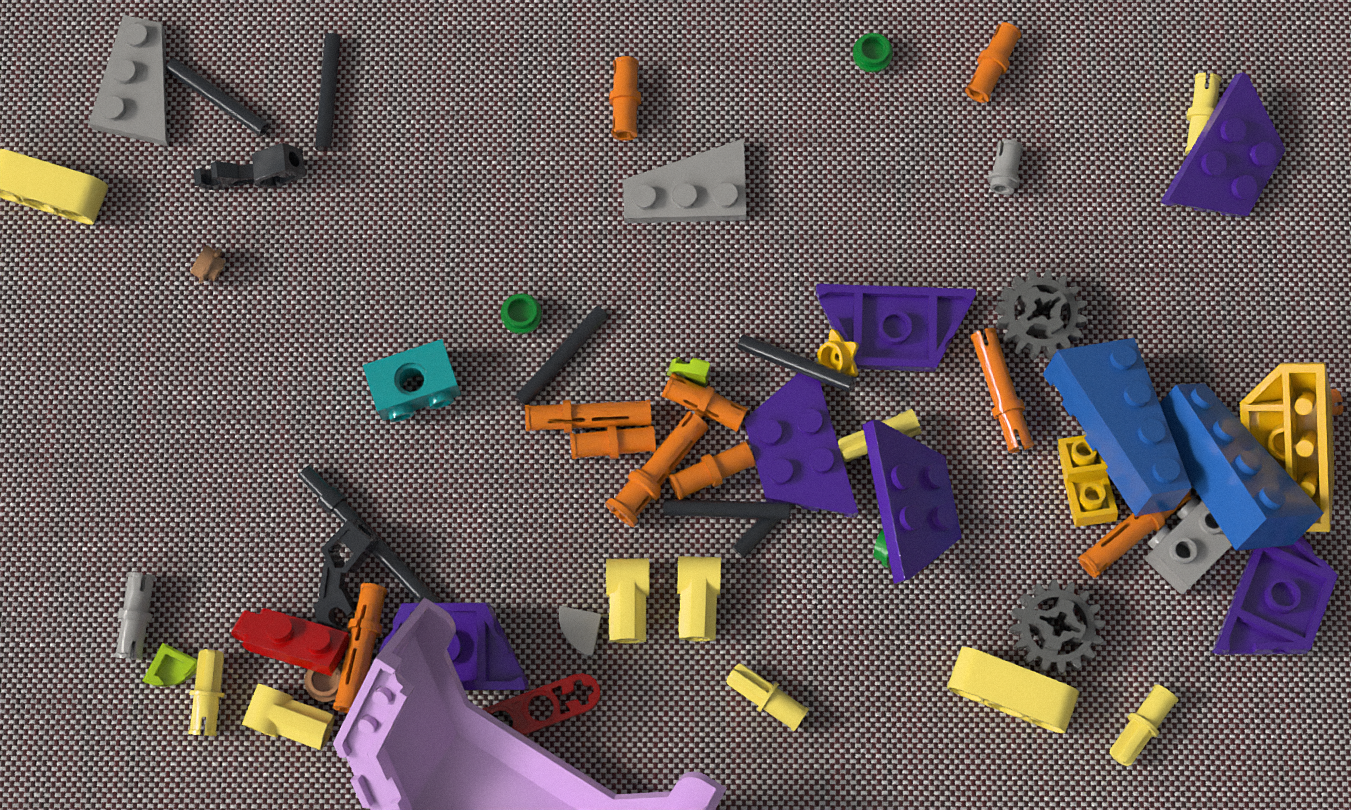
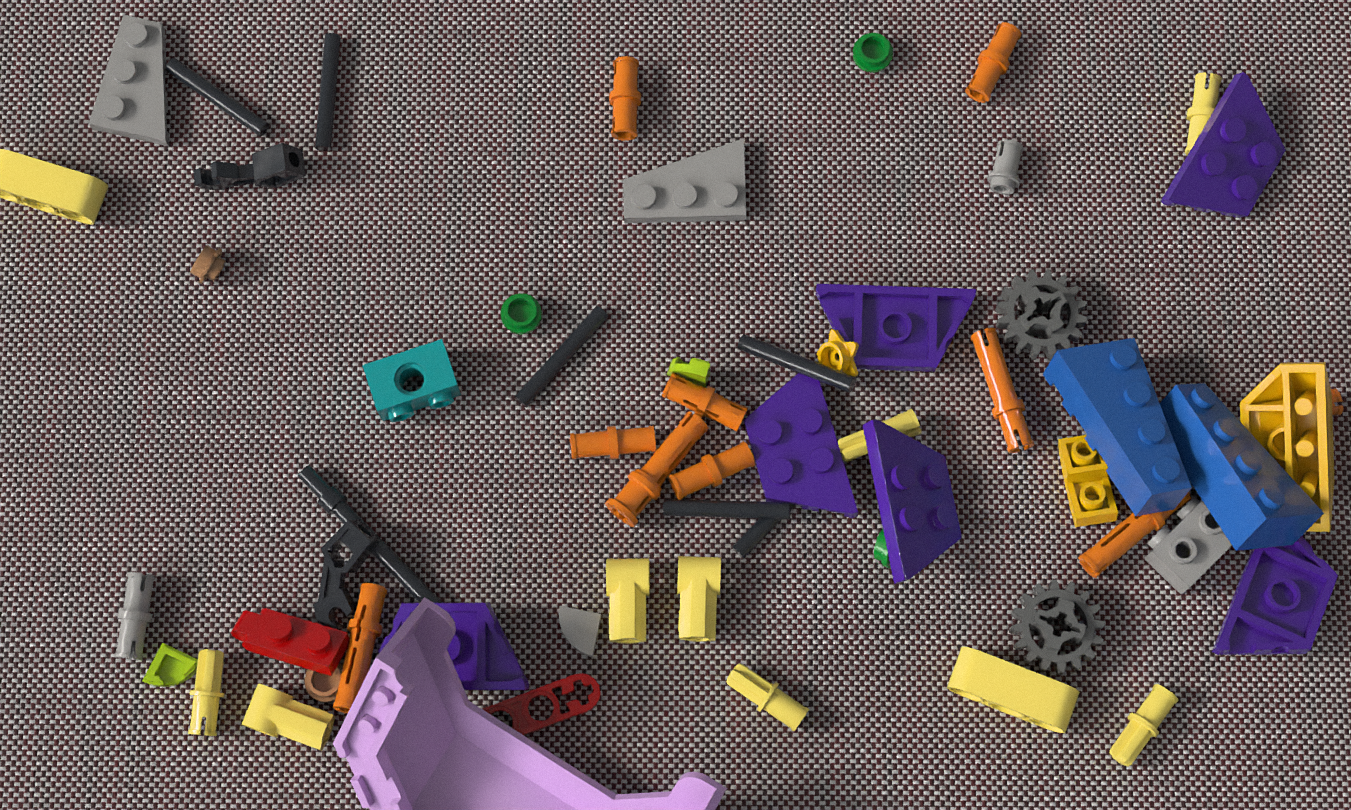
orange pin [525,399,652,433] -> none

